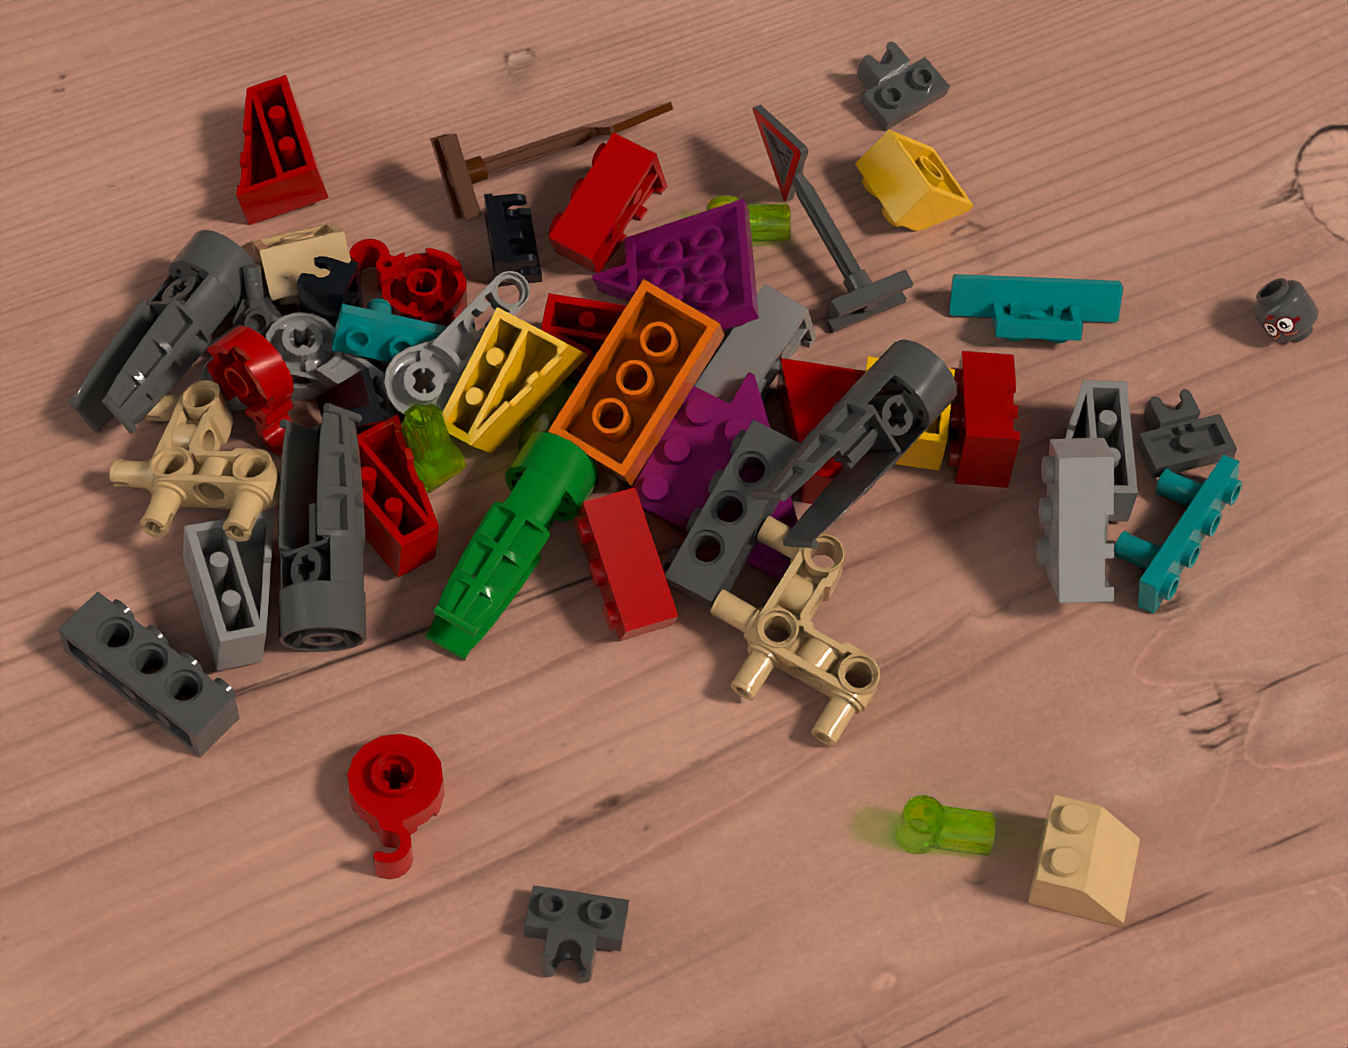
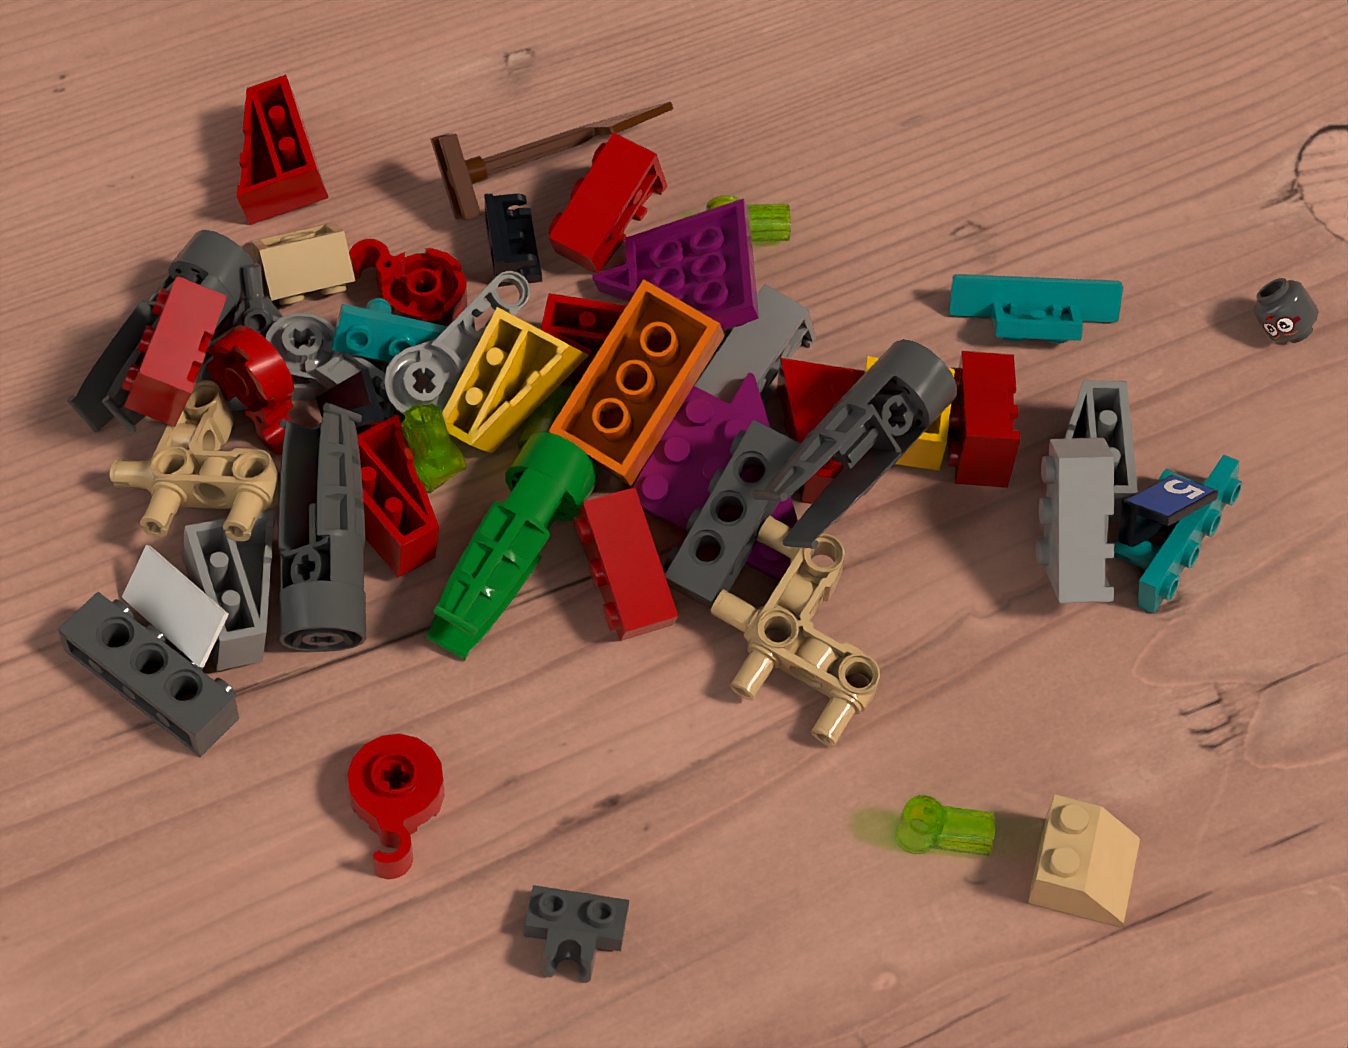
black hinge [297,256,364,328] -> none
dark grey piece [752,105,914,333] -> none
yellow slope [855,130,974,232] -> none
dark grey plate [857,42,950,131] -> none
dark grey plate [1136,389,1237,478] -> none
none -> red wedge [121,276,227,427]
none -> white piece [122,545,229,668]
none -> panel [1118,475,1218,547]

